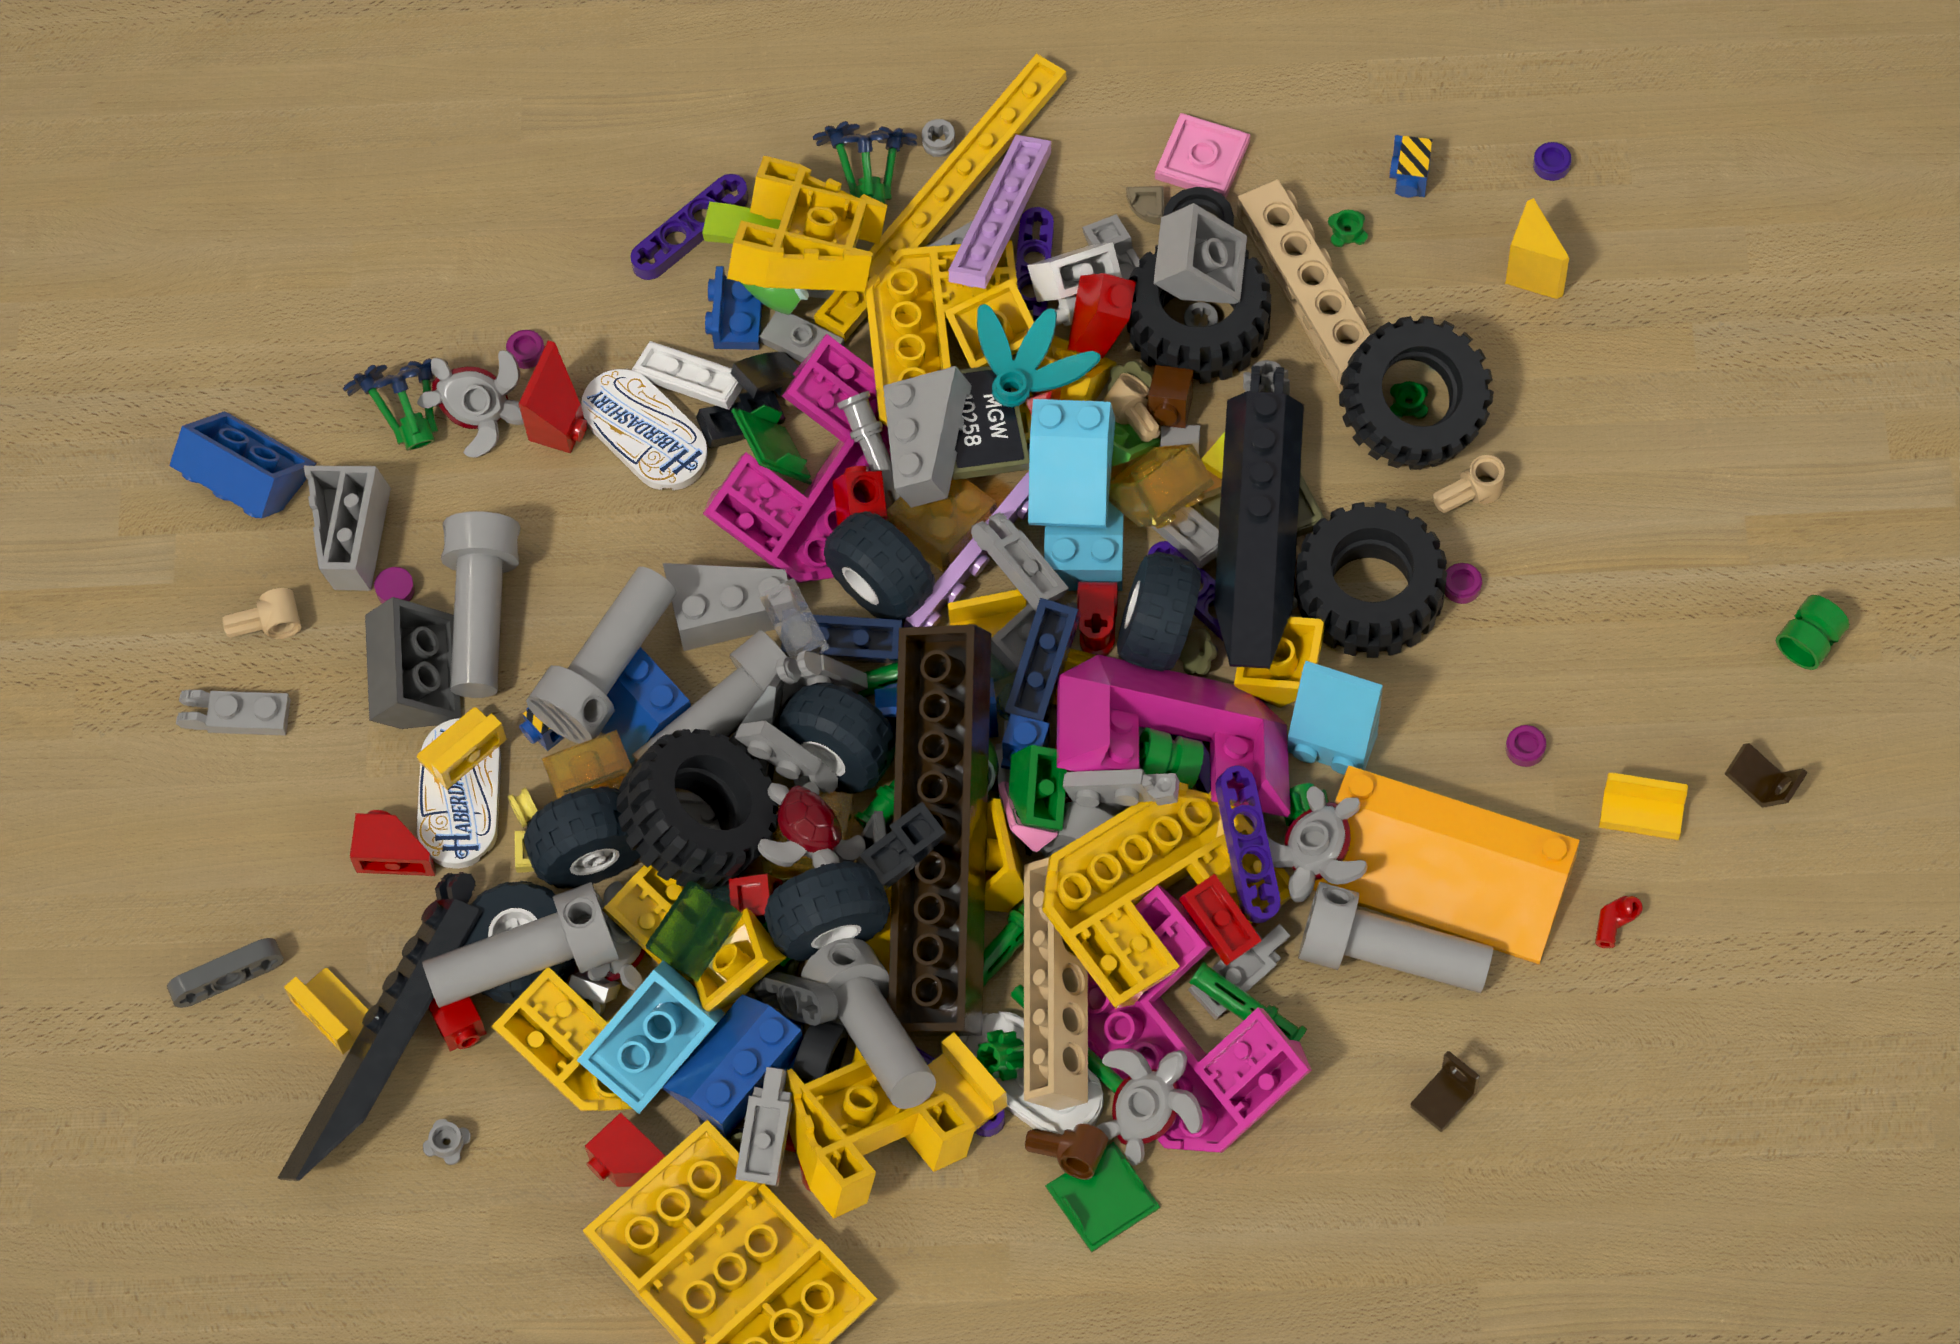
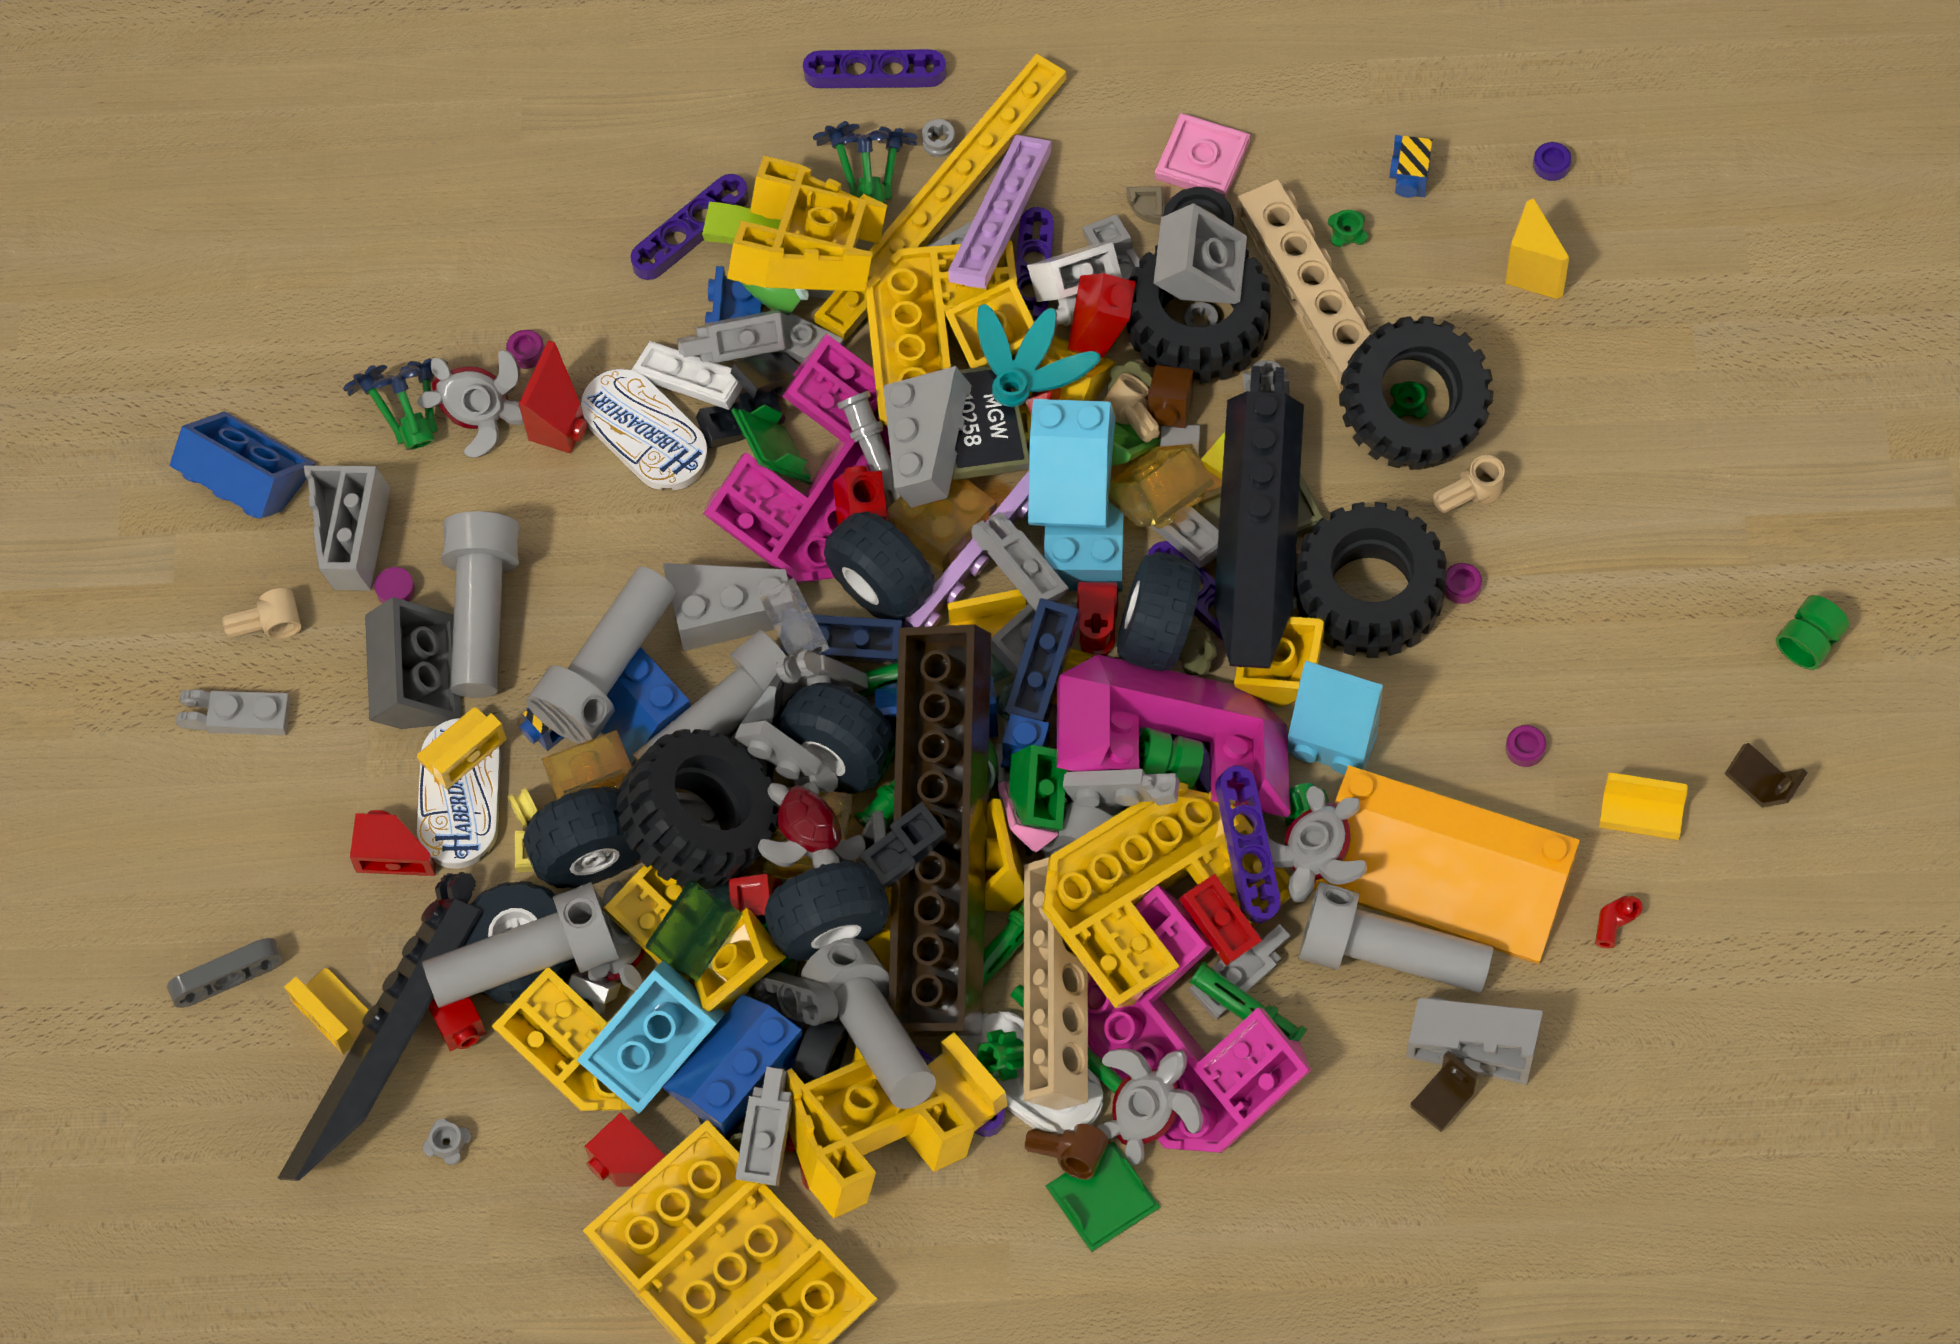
none -> light grey hinge [677,310,786,363]
none -> dark purple beam [803,49,947,88]
none -> light grey wedge [1406,997,1543,1085]

